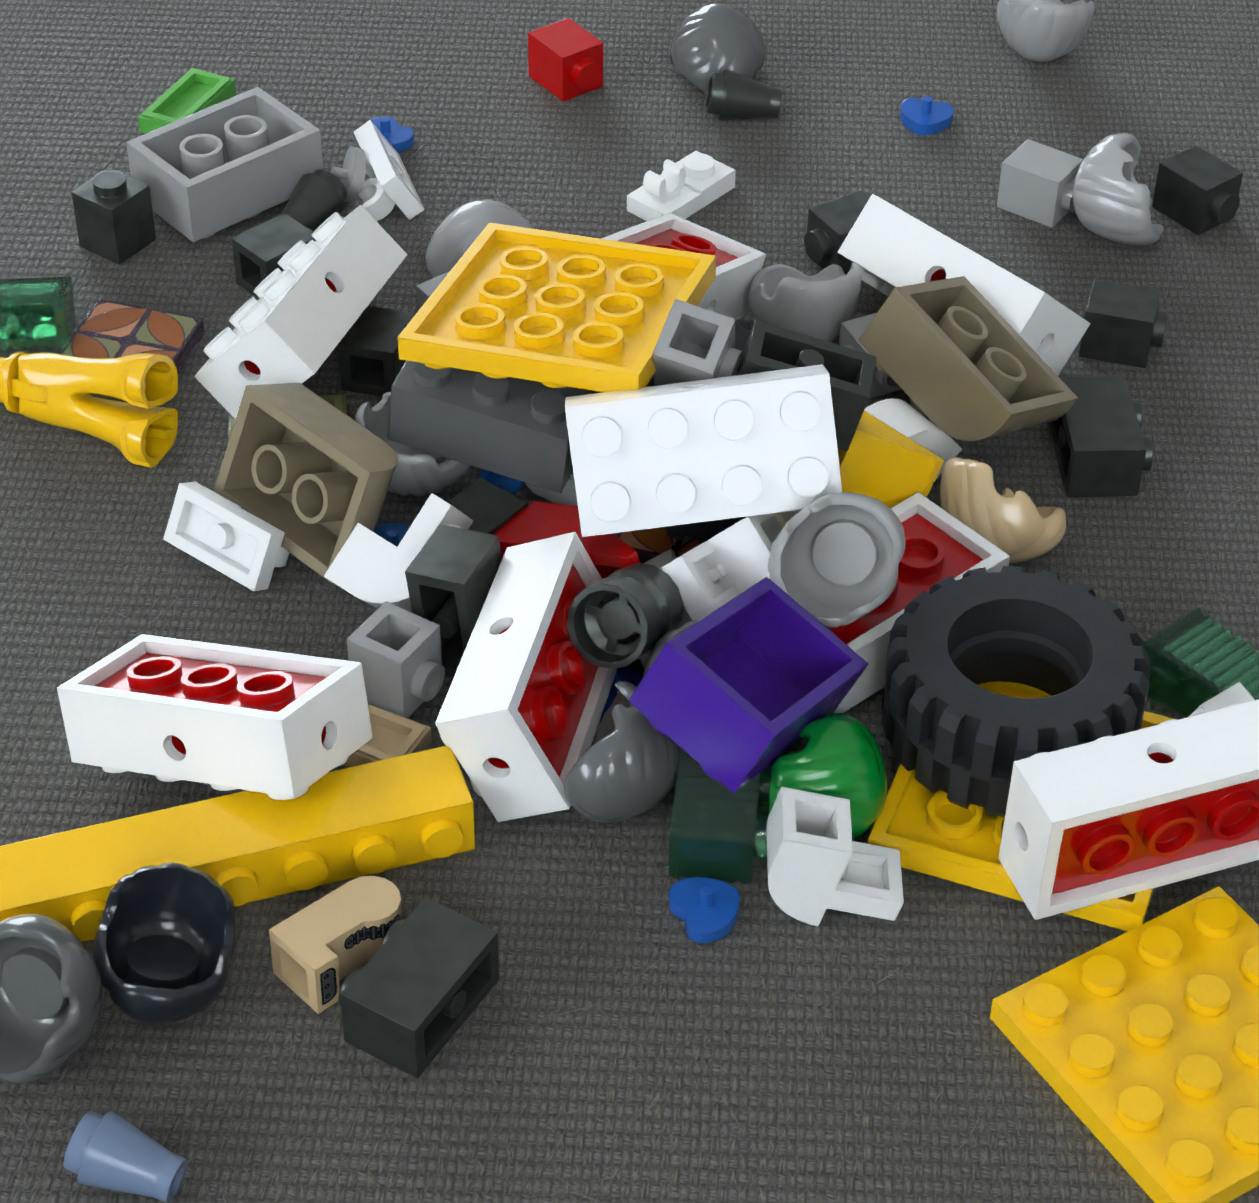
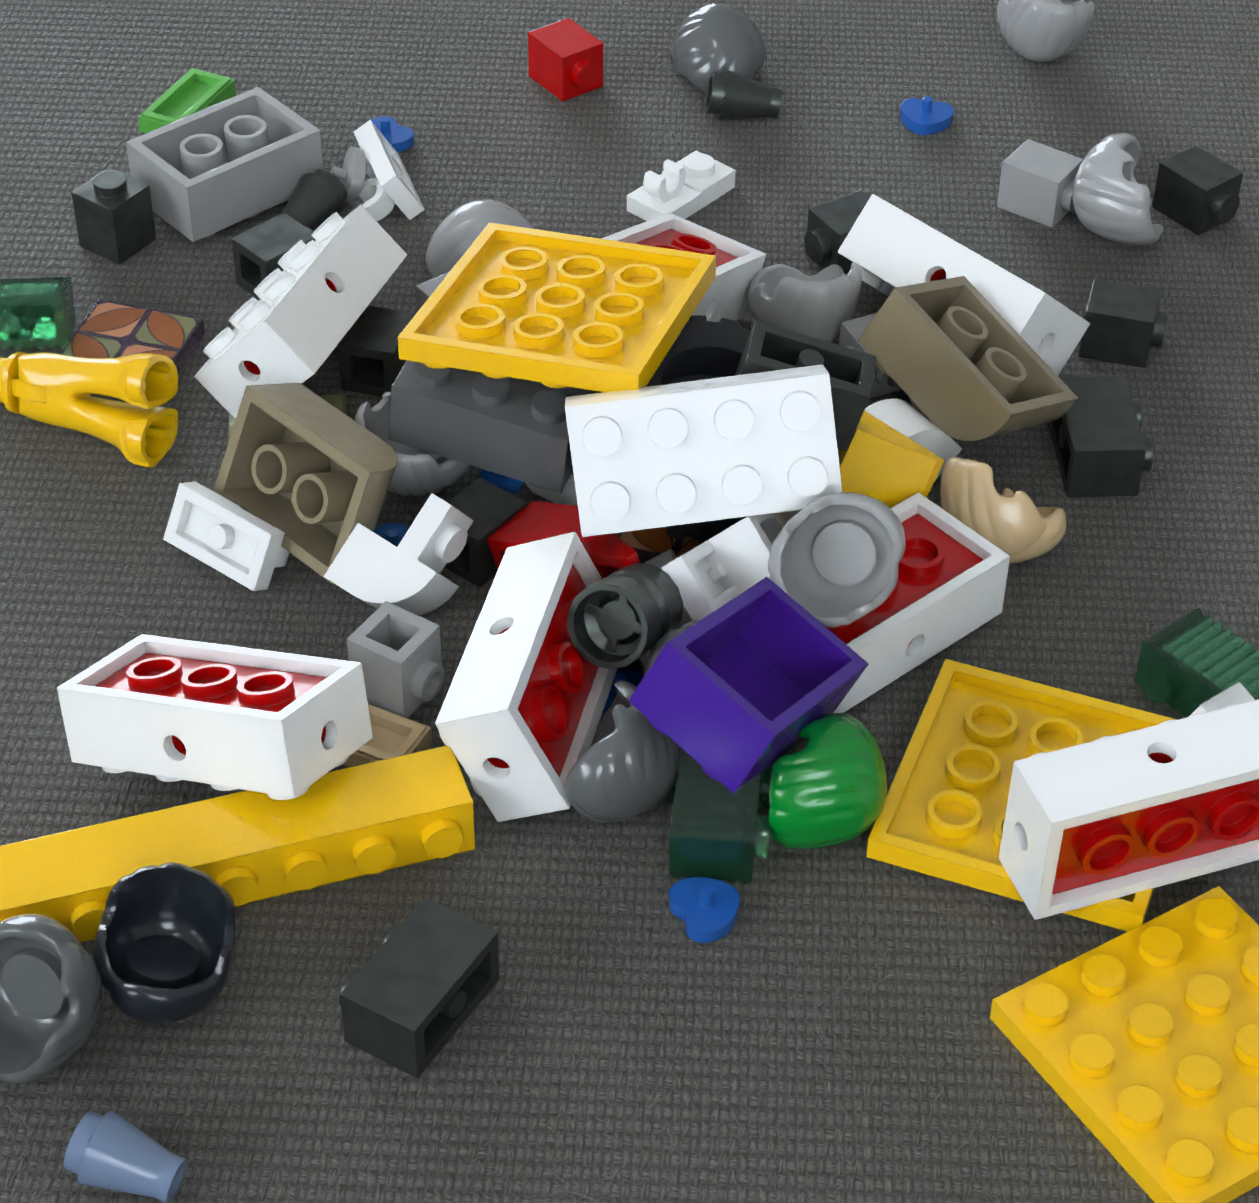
tan leg [269,875,402,1014] -> none
pearl dark grey brick [405,524,502,678] -> none
light grey brick [652,299,743,386] -> none
white brick [766,787,904,926] -> none
black tyre [881,566,1151,817] -> none

